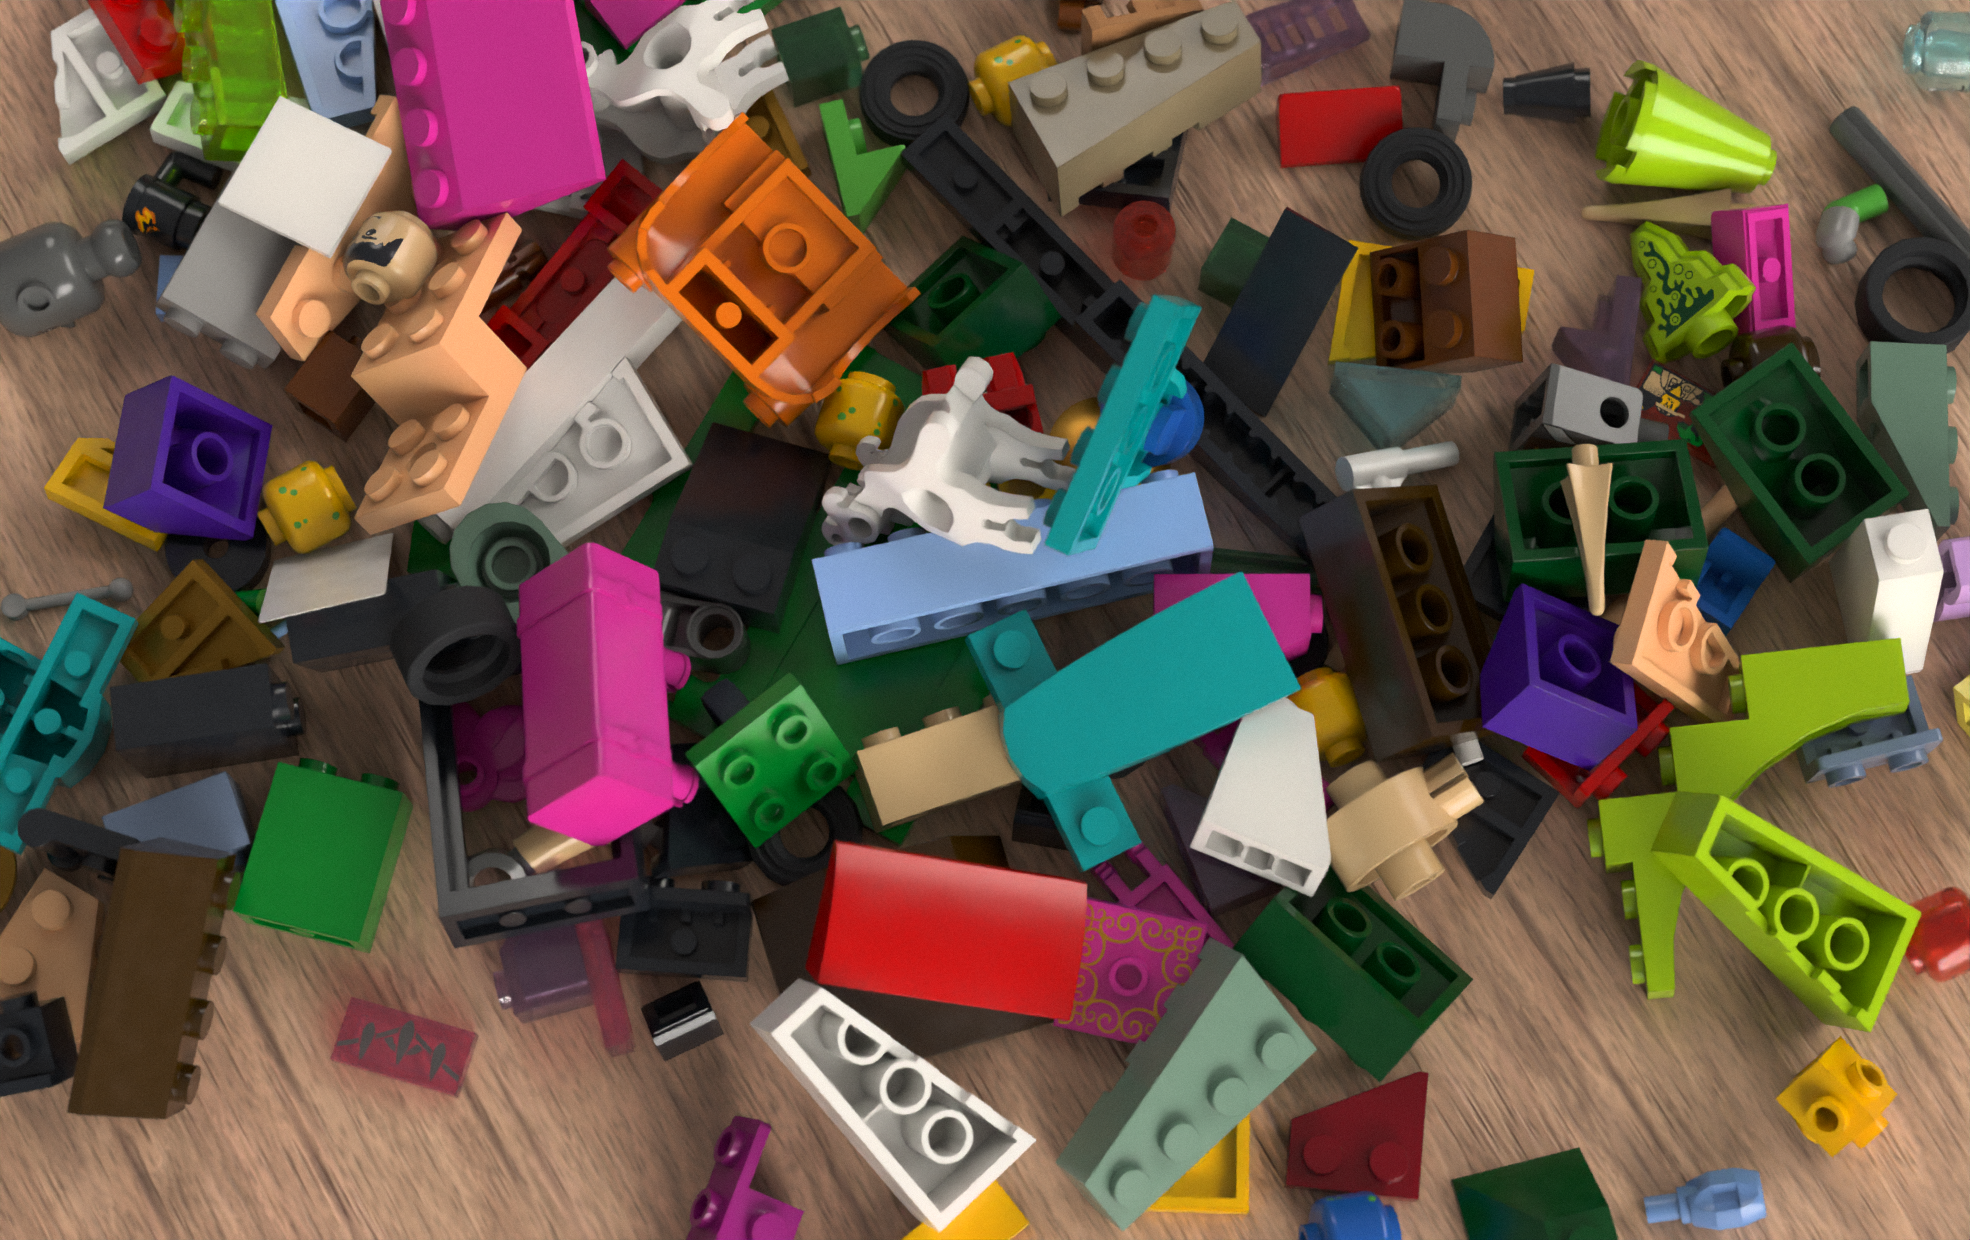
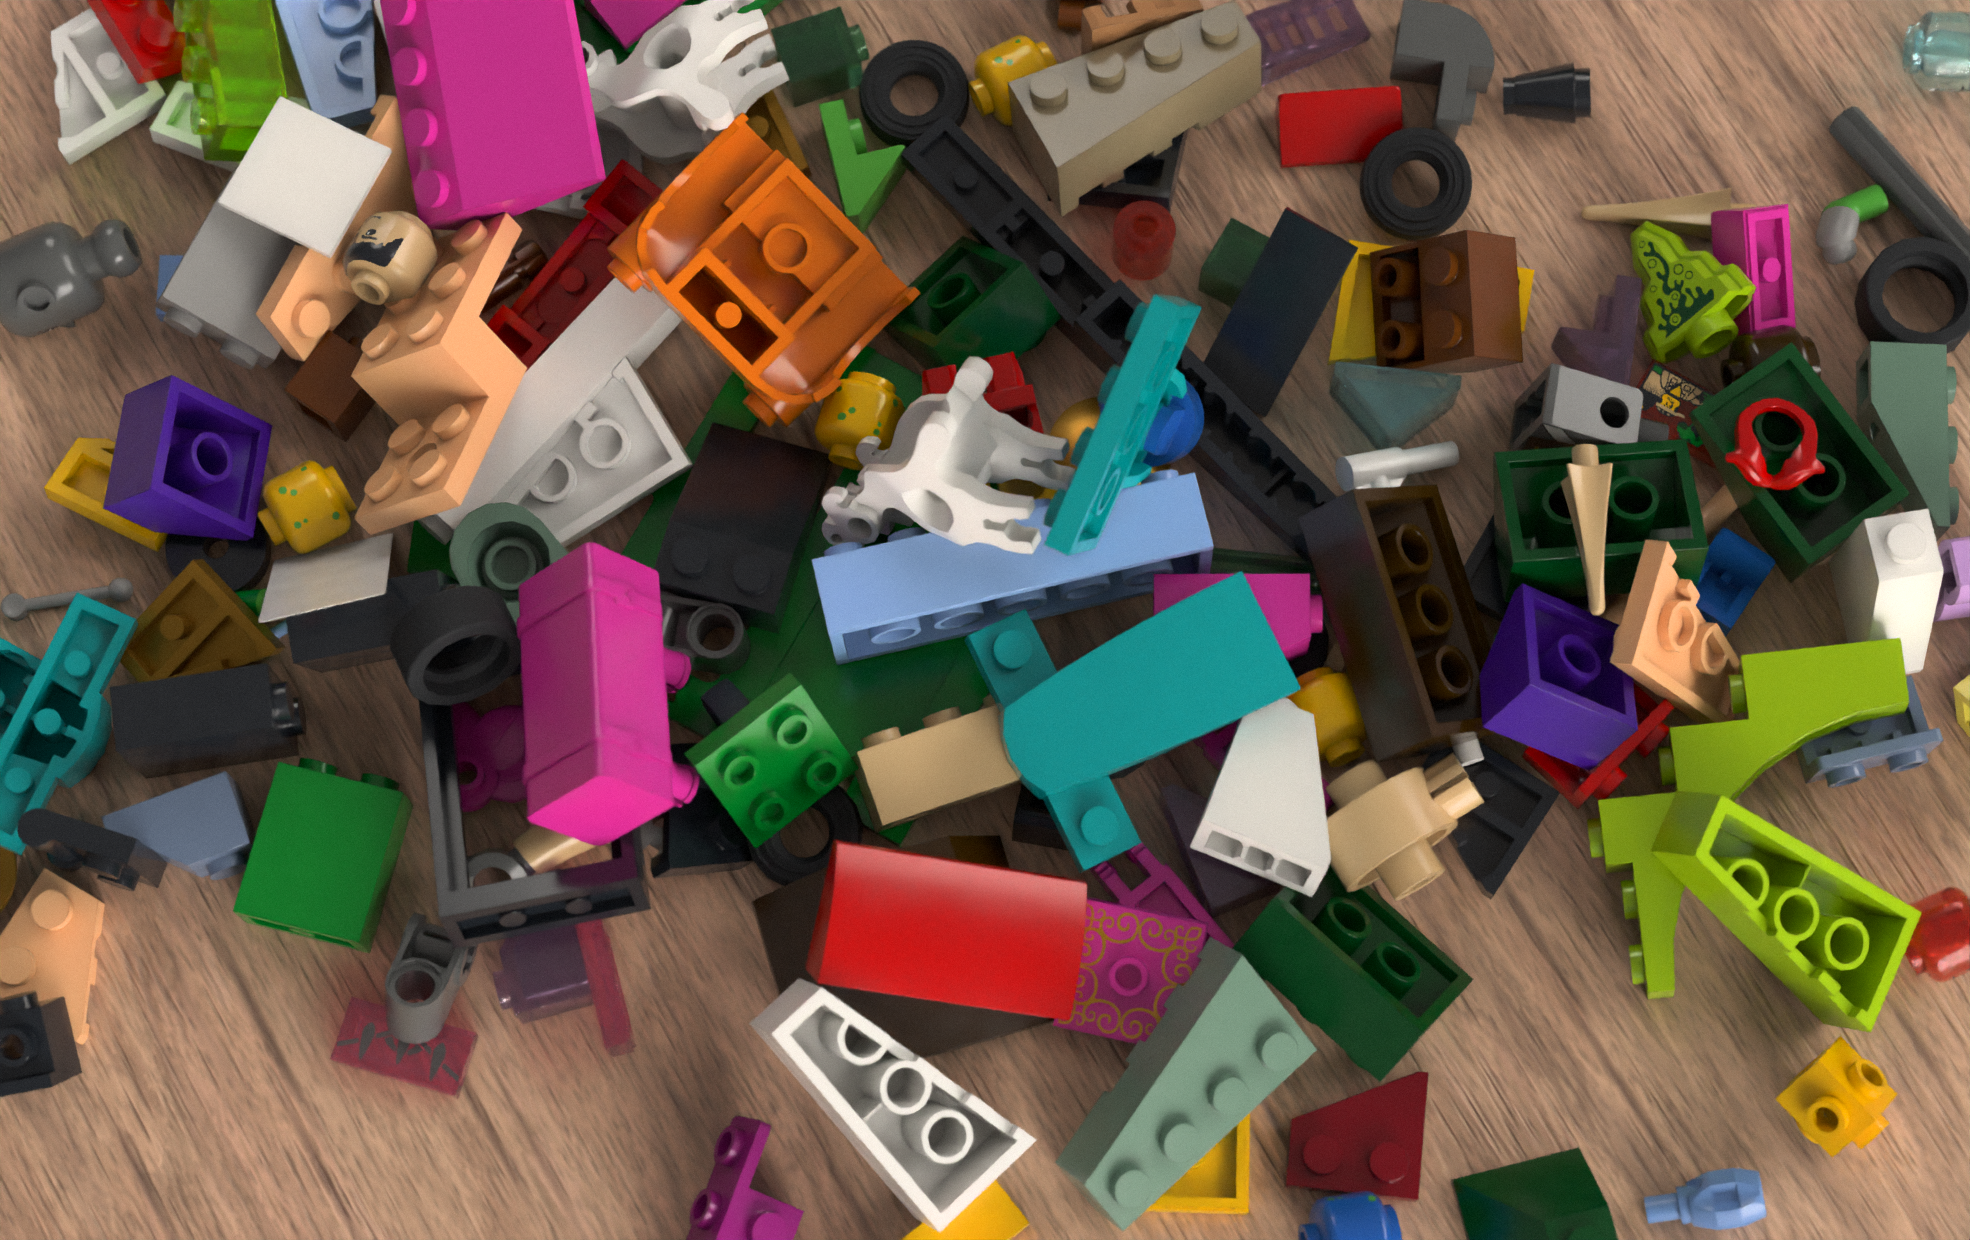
dark brown slope [67,837,240,1119] -> none
black piece [122,151,222,250] -> none
black bracket [615,875,754,982] -> none
black slope [640,981,724,1061] -> none
lime cone [1595,60,1777,194] -> none
none -> dark grey piece [385,912,478,1044]
none -> red piece [1724,398,1825,490]

